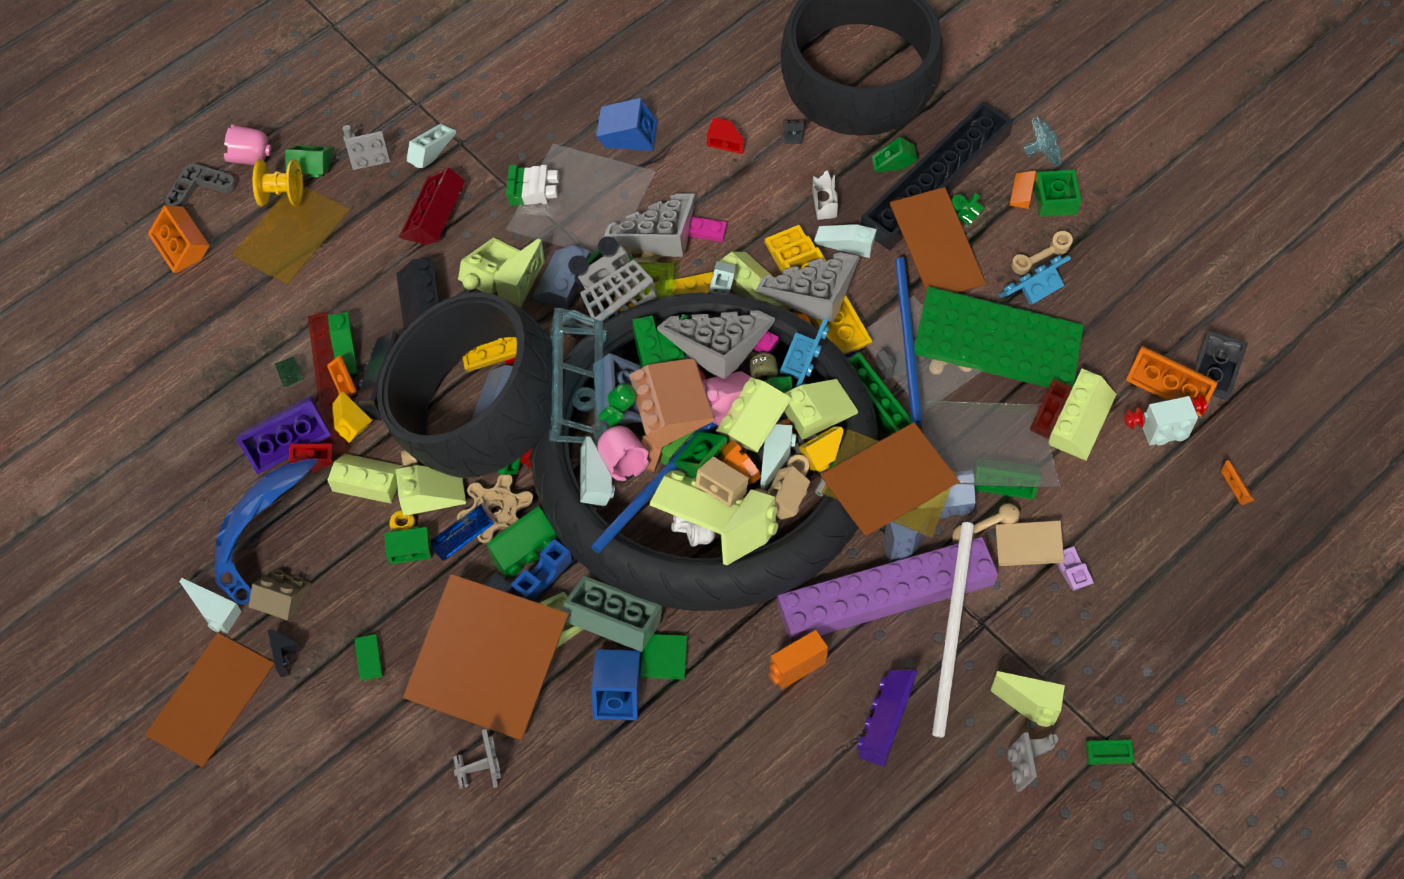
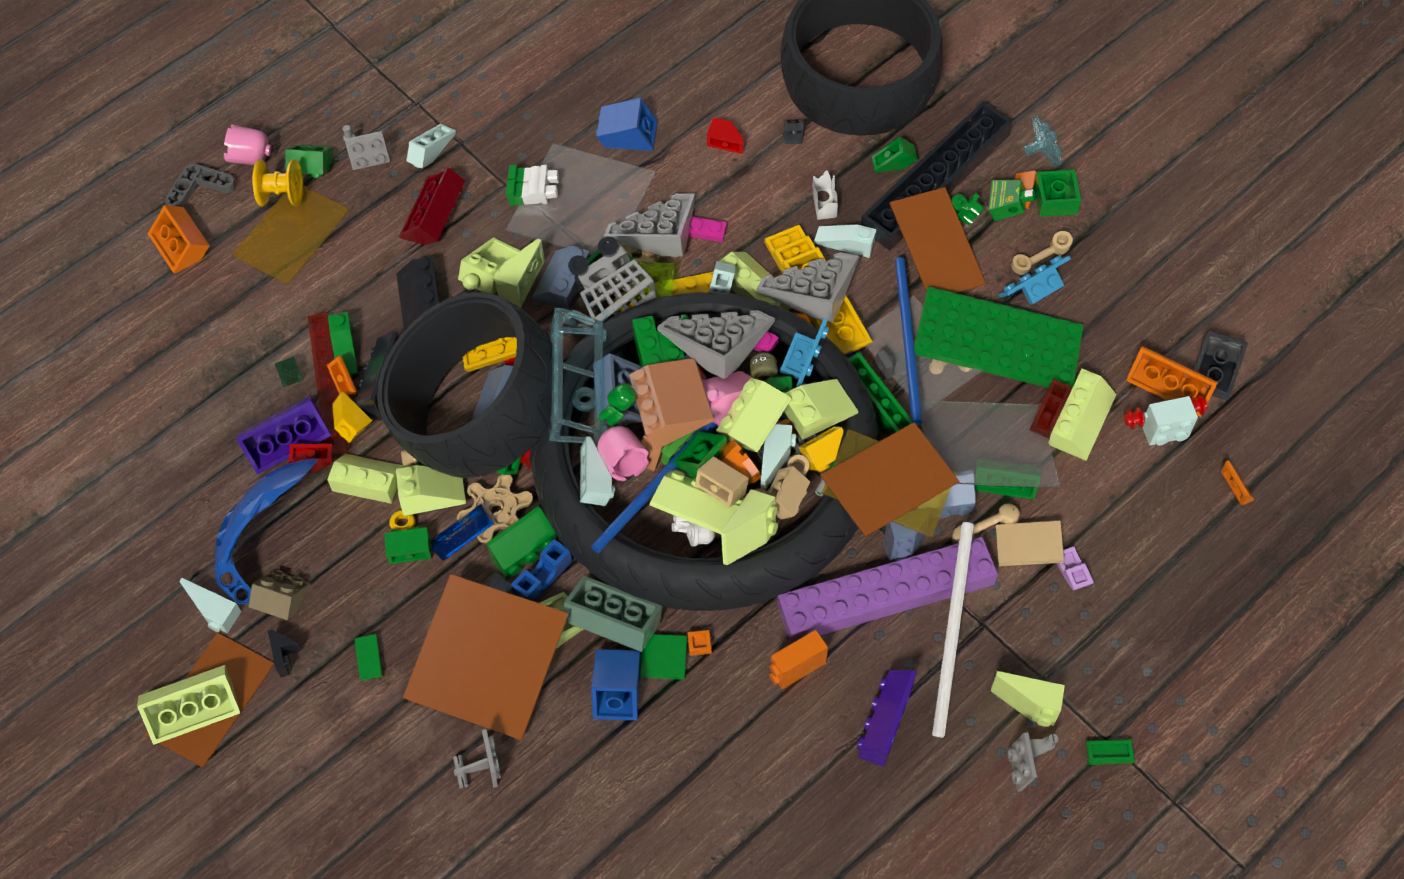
none -> yellowish green slope [137,665,240,745]
none -> orange plate [687,630,712,656]
none -> green torso [989,180,1036,221]

